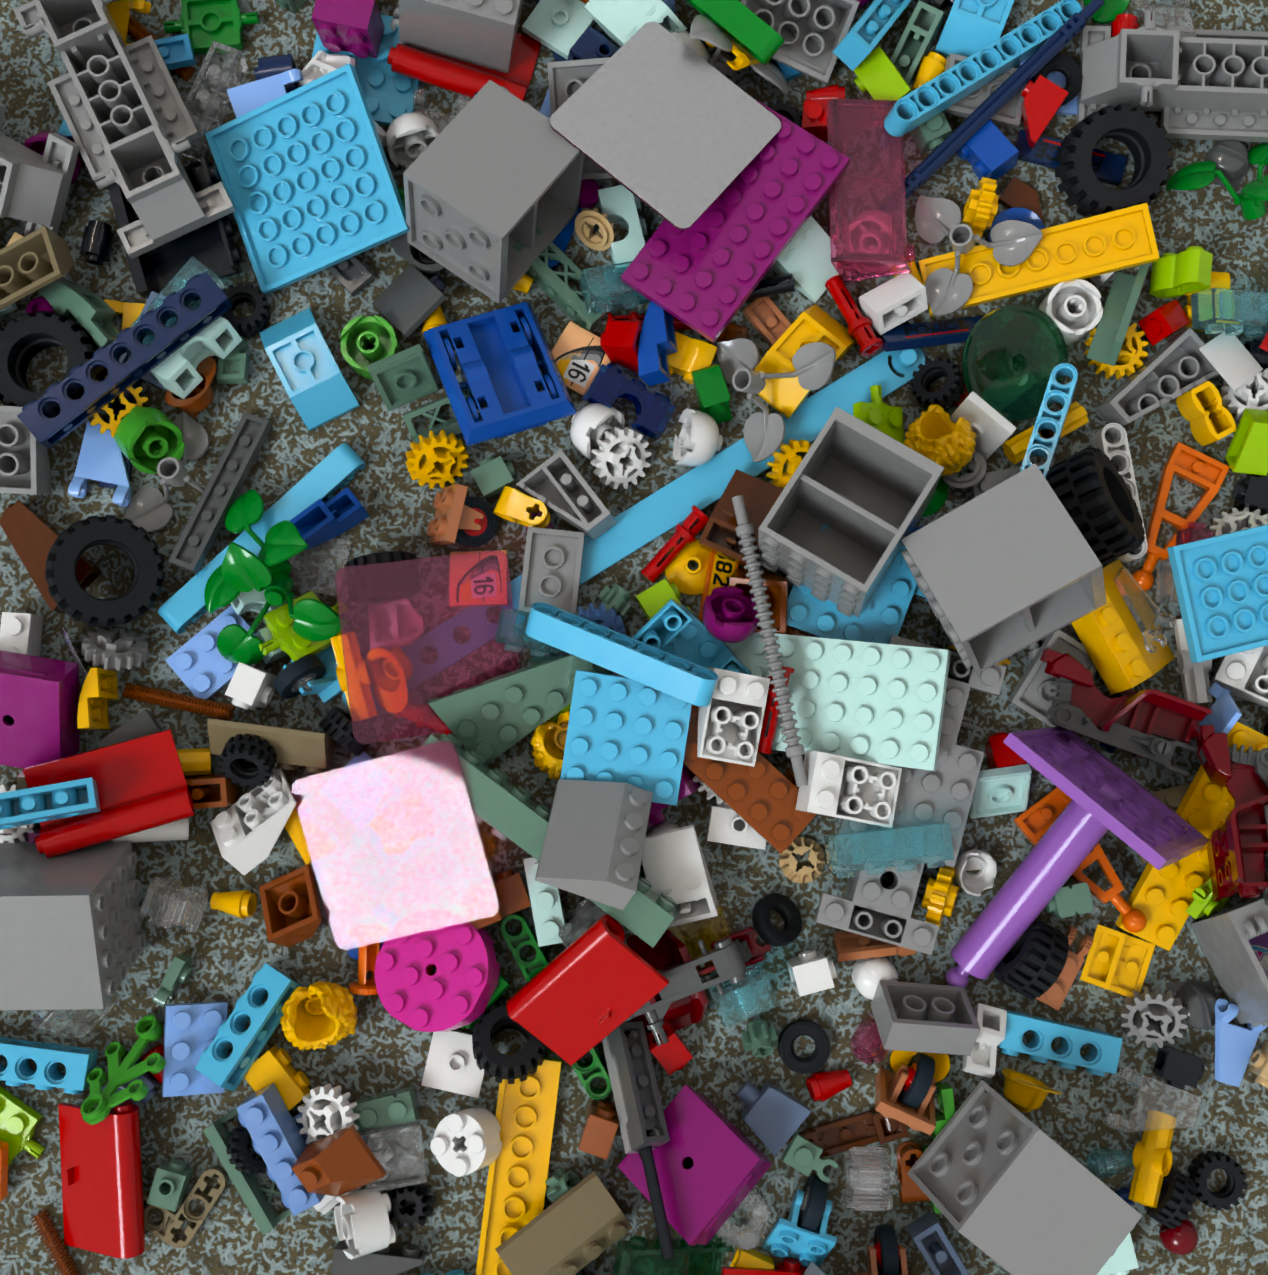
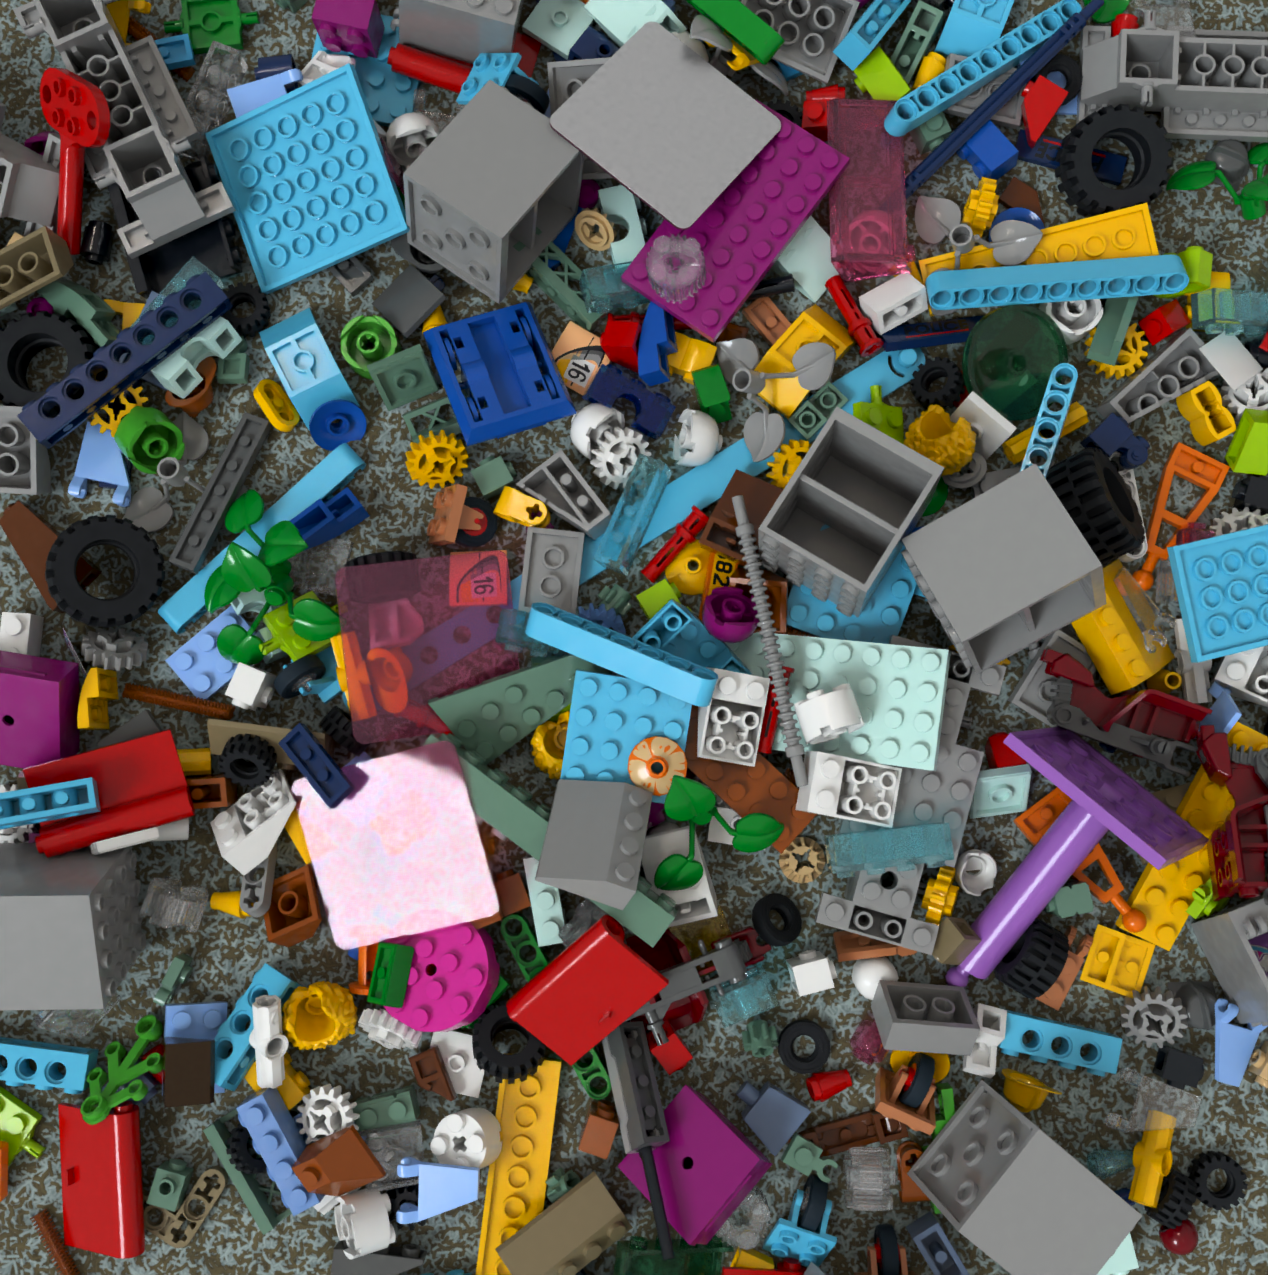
none -> red piece [40,67,110,255]
none -> white tile [90,827,159,855]
none -> dark brown slope [163,1037,215,1108]
none -> light grey beam [239,842,278,917]
none -> white piece [249,995,289,1089]
none -> yellow plate [253,379,300,432]
none -> dark blue plate [278,723,356,809]
none -> blue dish [309,399,367,451]
none -> white gear [358,1008,422,1049]
none -> green slope [367,941,414,1008]
none -> piece [380,137,404,195]
none -> light blue flag [396,1157,480,1224]
none -> reddish brown tile [408,1046,457,1101]
none -> medium azure plate [456,53,550,115]
none -> clear light blue brick [593,454,672,576]
none -> tan dish [628,736,688,796]
none -> clear brick [646,234,706,304]
none -> green plant [654,775,784,891]
none -> sand green slope [788,381,849,440]
none -> white brick [794,683,865,745]
none -> medium azure beam [925,254,1189,310]
none -> dark tan brick [932,917,982,965]
none -> dark blue brick [1080,413,1150,470]
none -> yellow cone [1146,669,1182,694]

